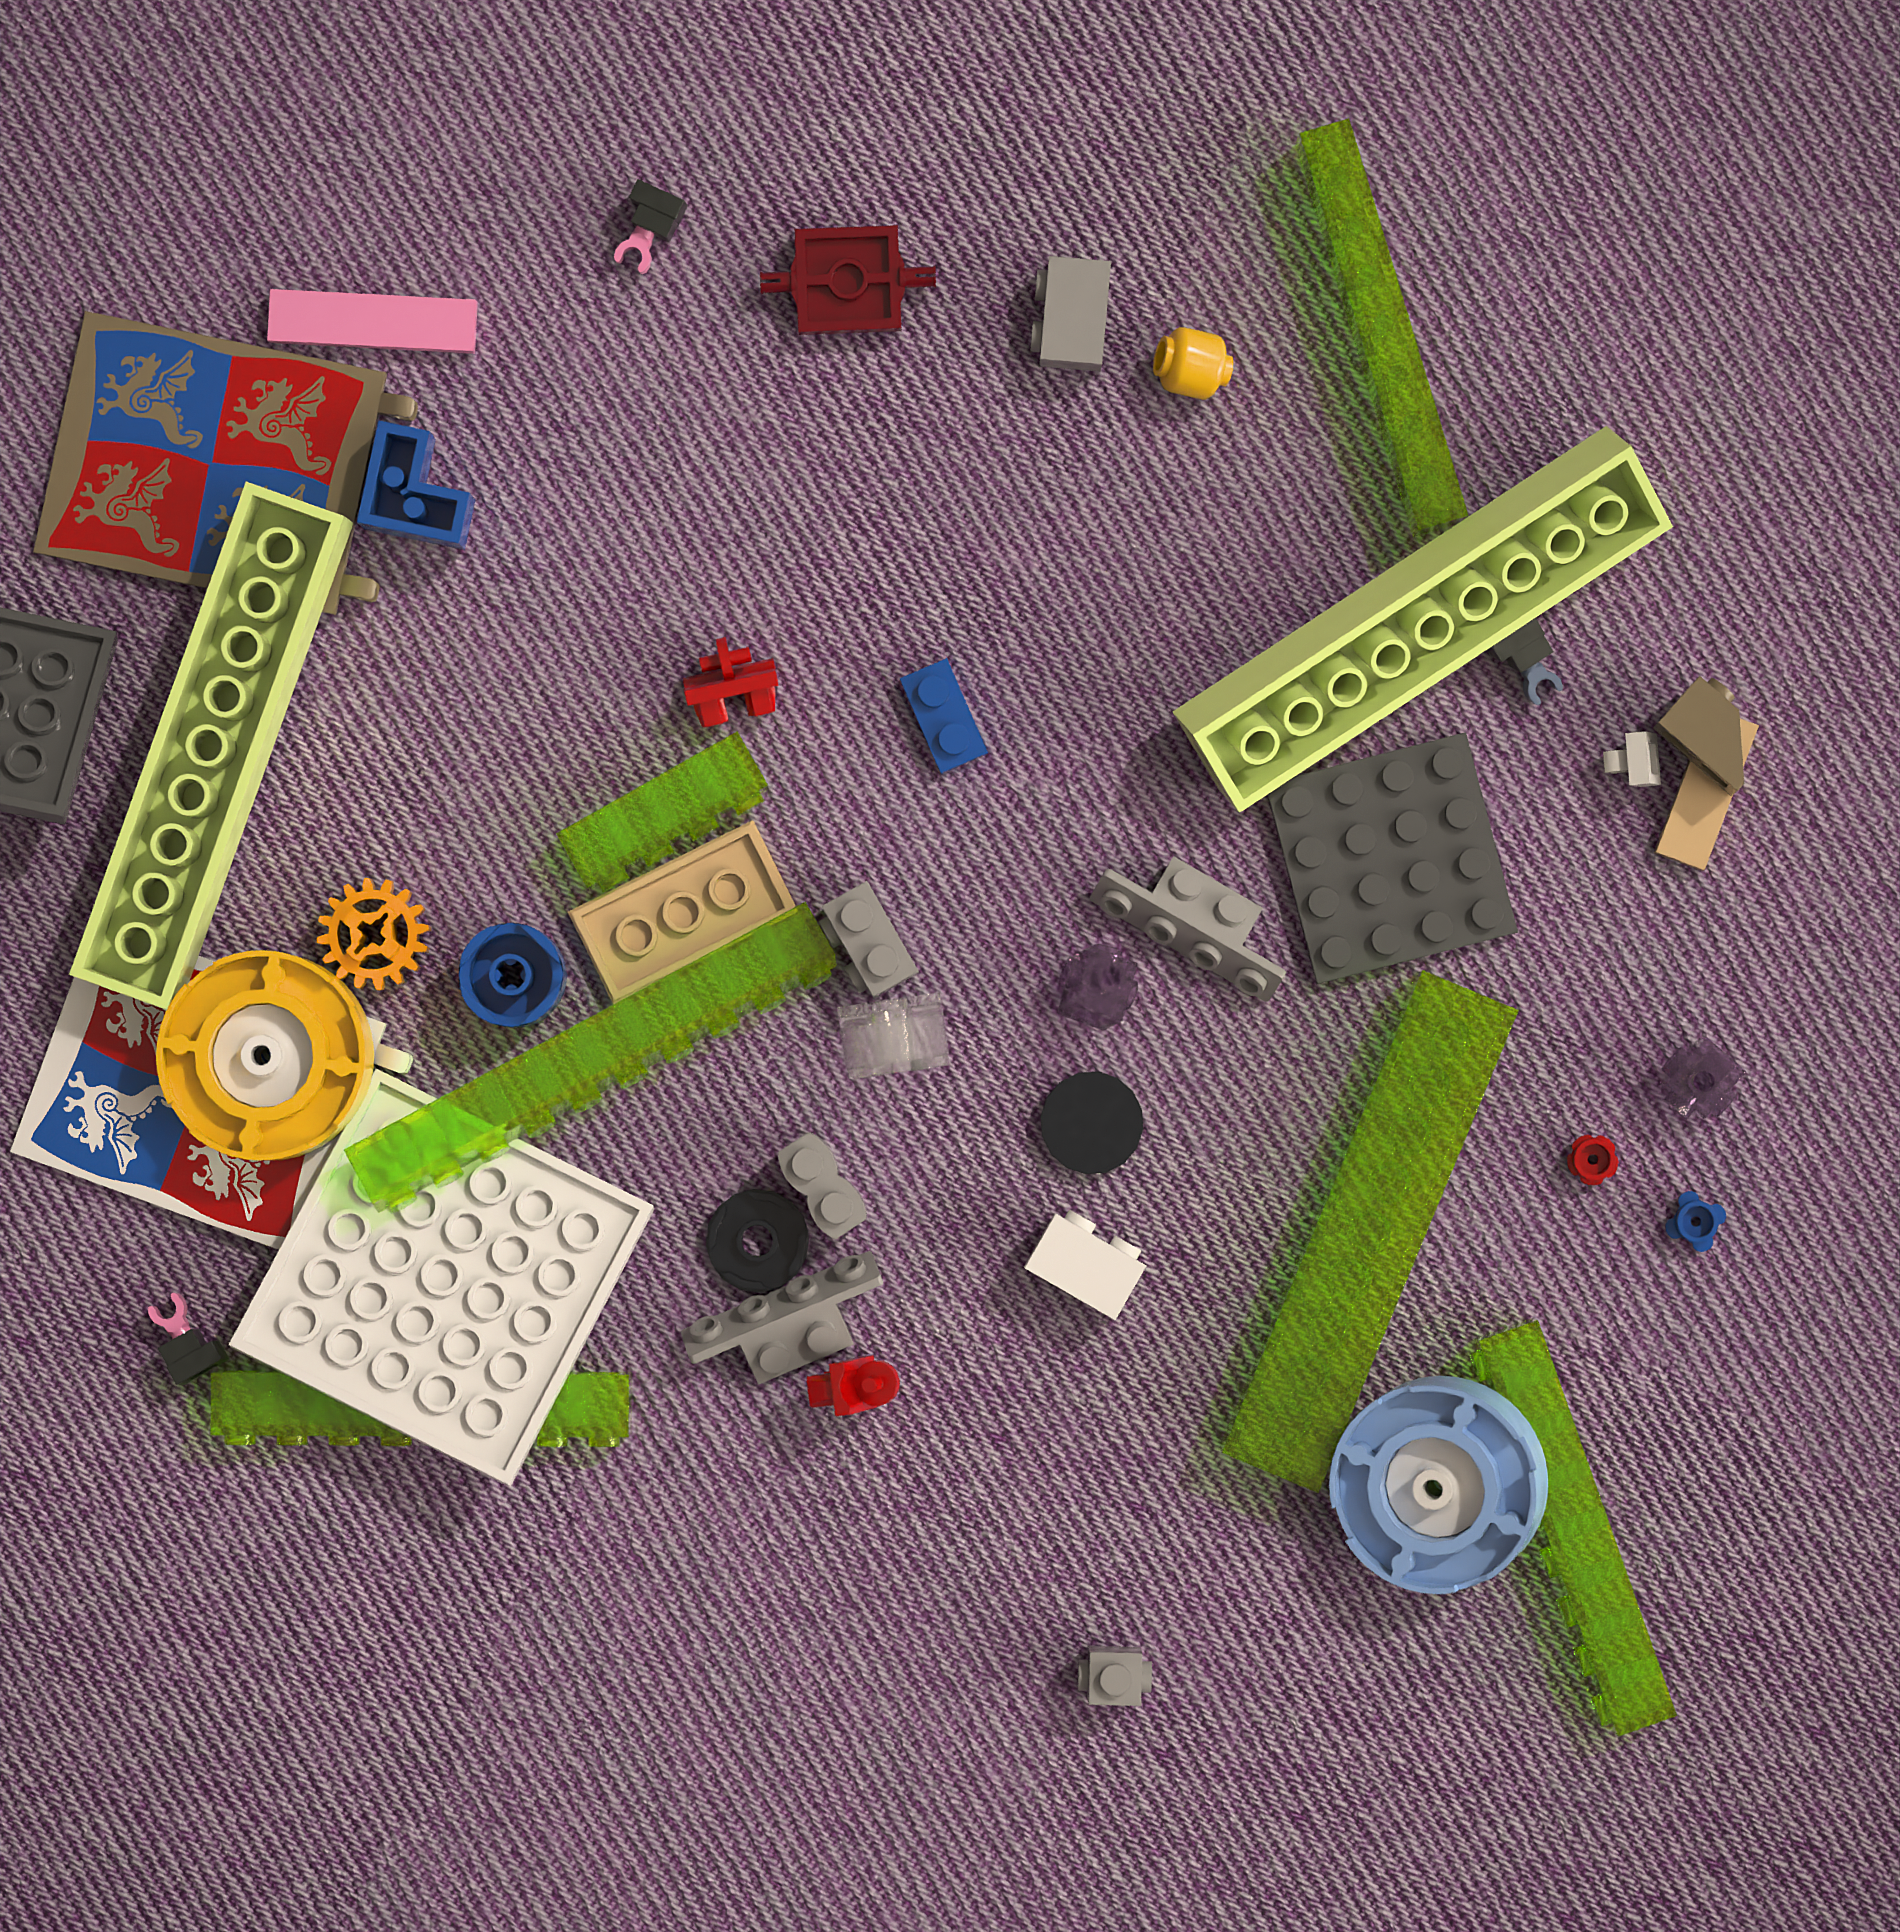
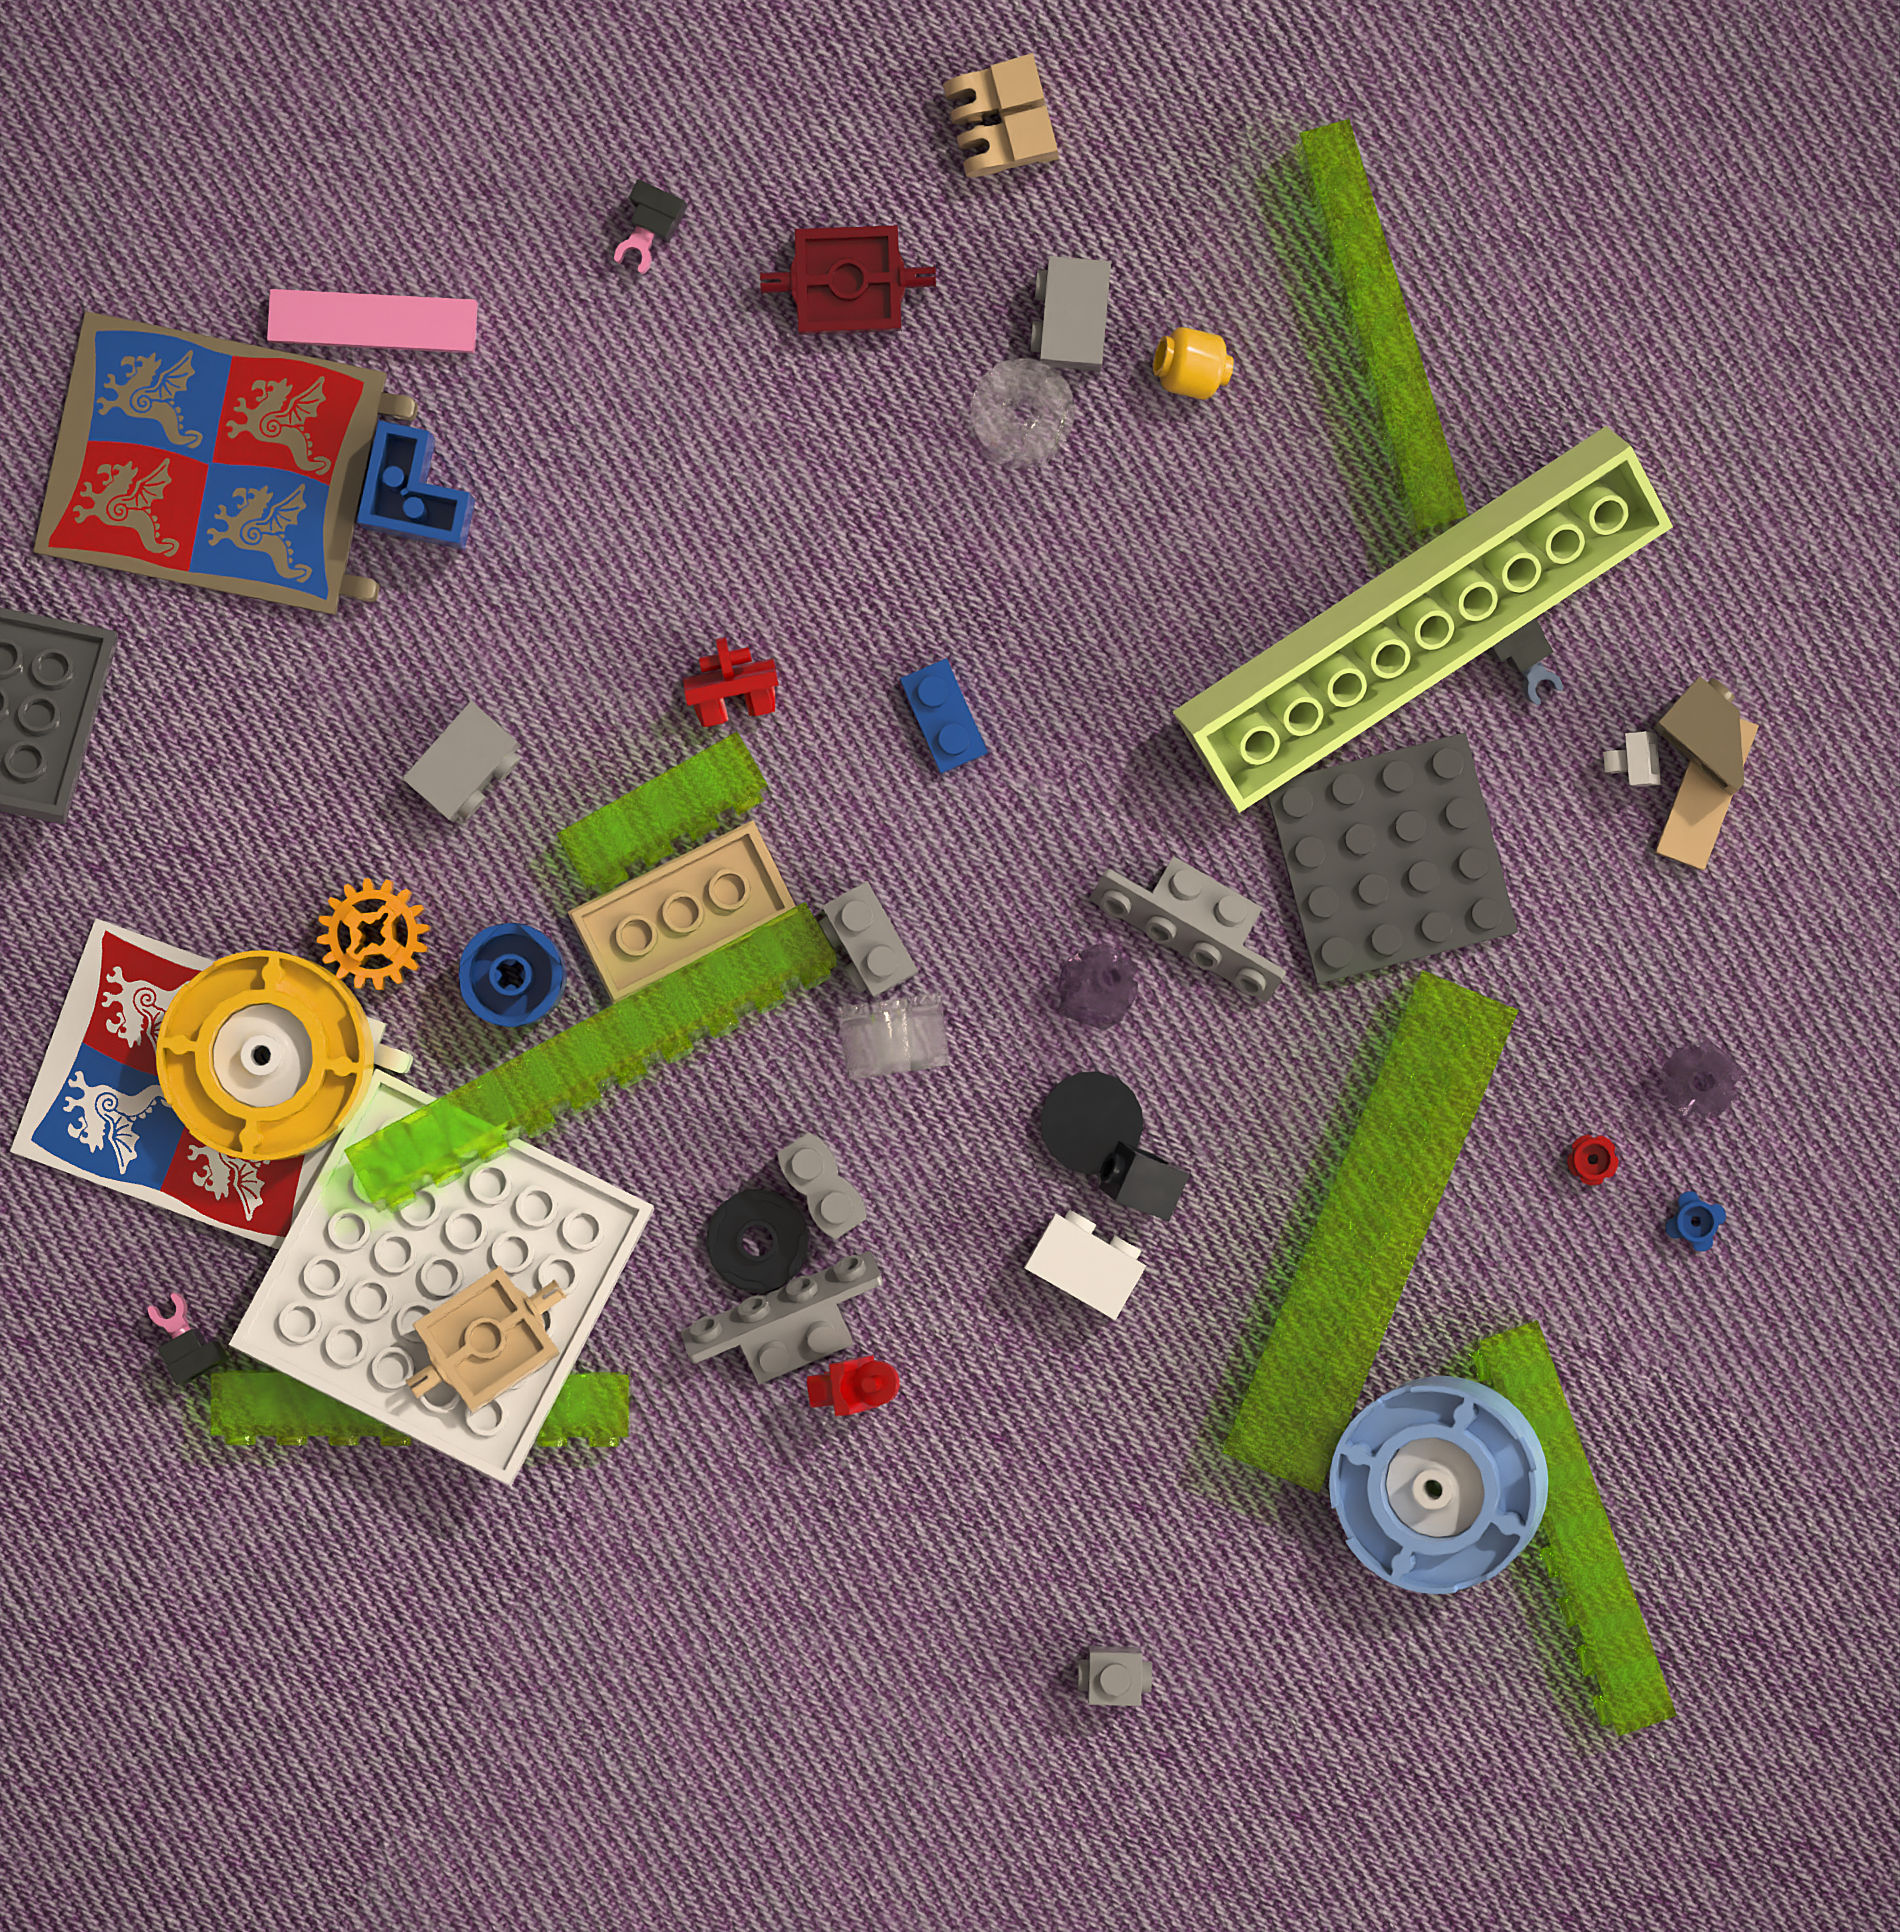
yellowish green brick [69,482,354,1010] -> none
none -> light grey brick [402,701,522,823]
none -> tan plate [405,1265,567,1414]
none -> tan legs [943,53,1059,177]
none -> clear brick [970,358,1075,470]
none -> black brick [1098,1141,1190,1222]

